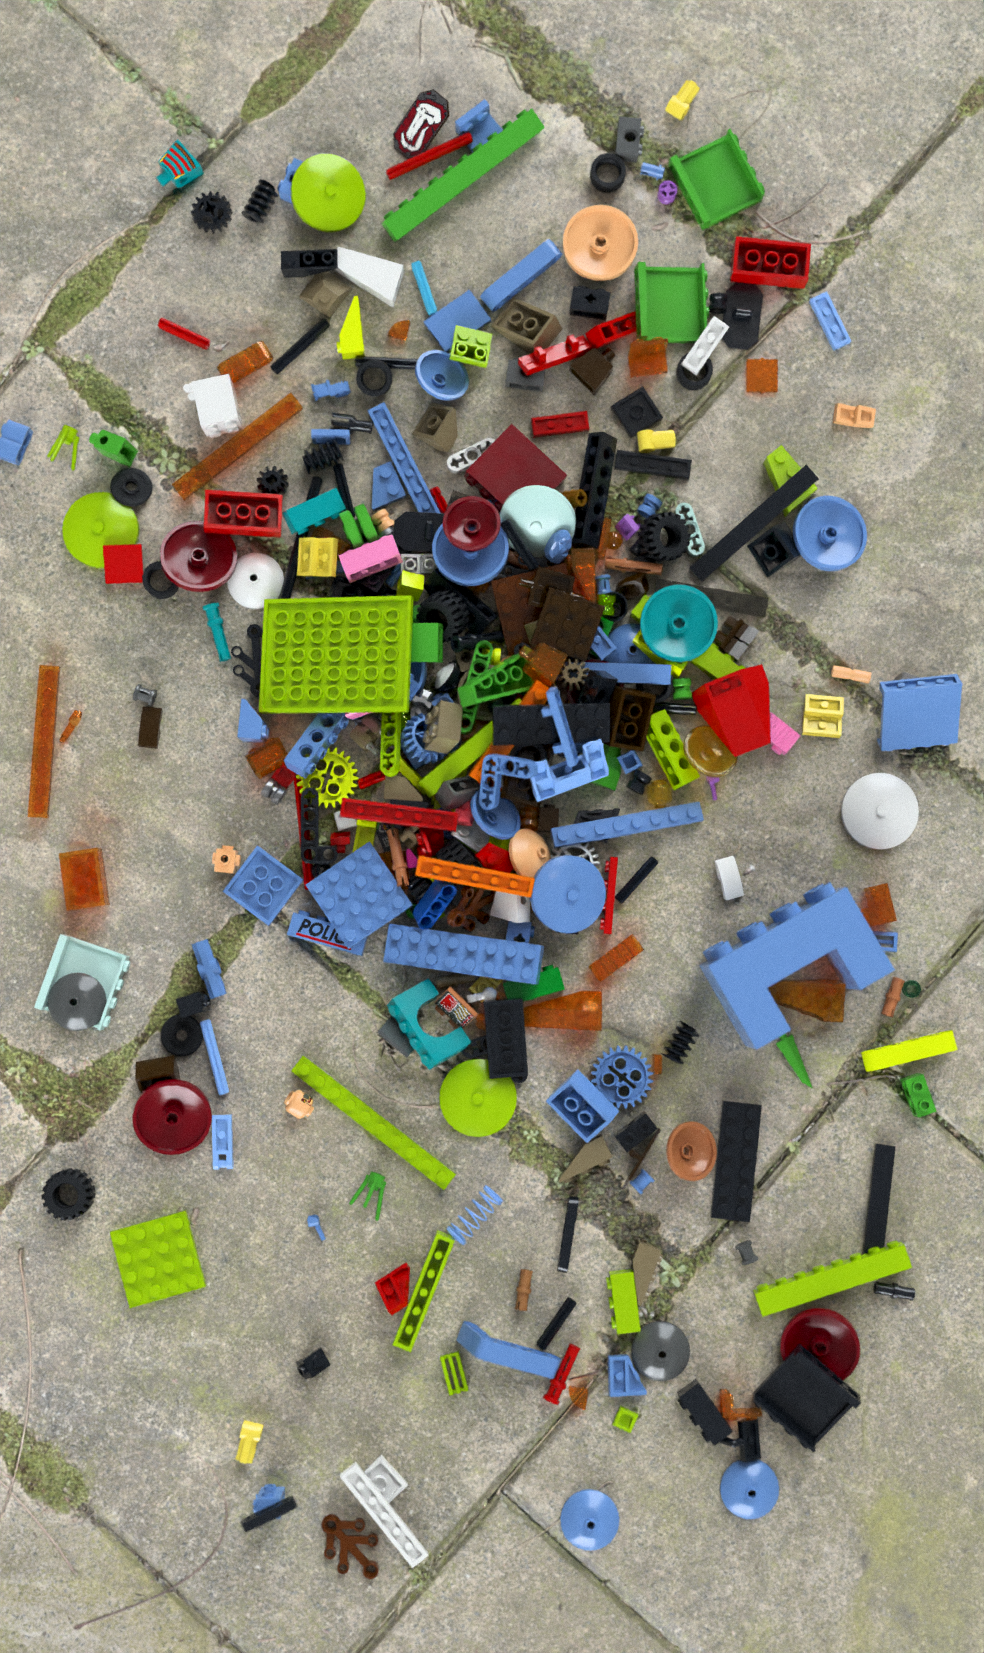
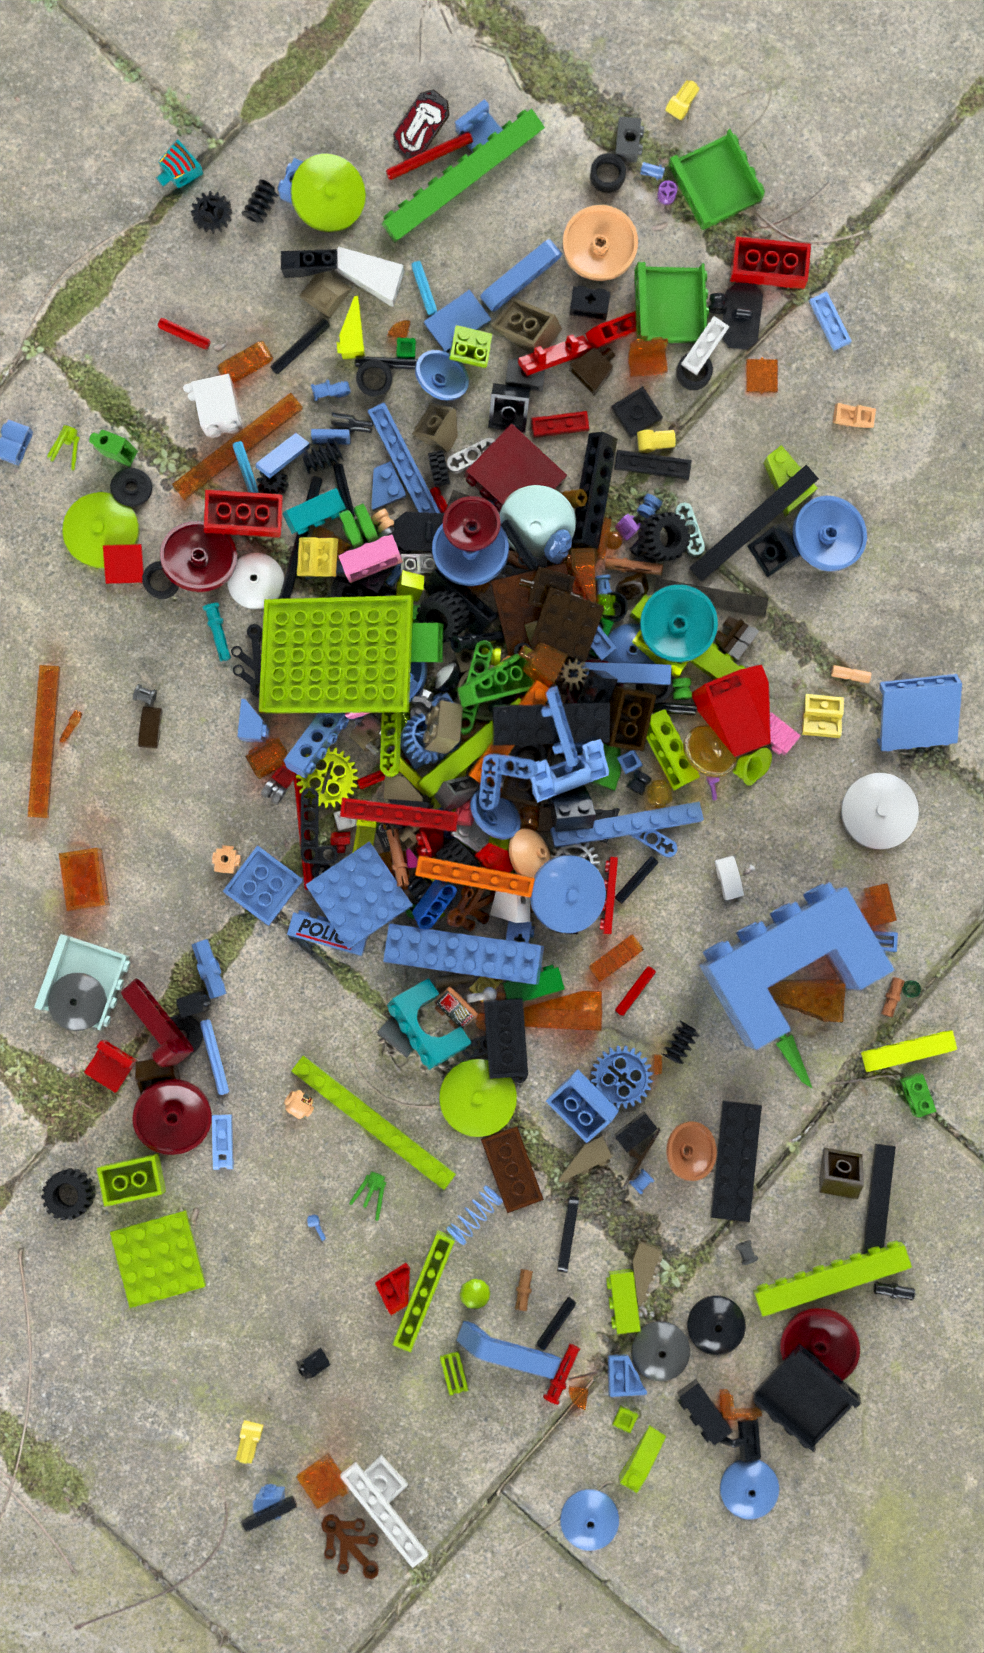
none -> red bracket [84,1040,137,1093]
none -> lime brick [97,1153,166,1207]
none -> dark red beam [121,978,194,1067]
none -> medium azure axle [232,441,259,493]
none -> tile [256,433,310,478]
none -> clear orange bracket [296,1453,350,1509]
none -> green plate [396,338,416,359]
none -> black tyre [428,450,450,487]
none -> lime hair [459,1279,491,1309]
none -> reddish brown tile [481,1126,544,1213]
none -> black slope [488,383,531,432]
none -> black slope [548,785,596,832]
none -> red axle [615,966,656,1016]
none -> lime slope [619,1425,666,1493]
none -> medium blue beam [630,830,677,857]
none -> black dish [687,1295,746,1355]
none -> lime piece [732,747,772,786]
none -> dark brown slope [819,1148,864,1199]

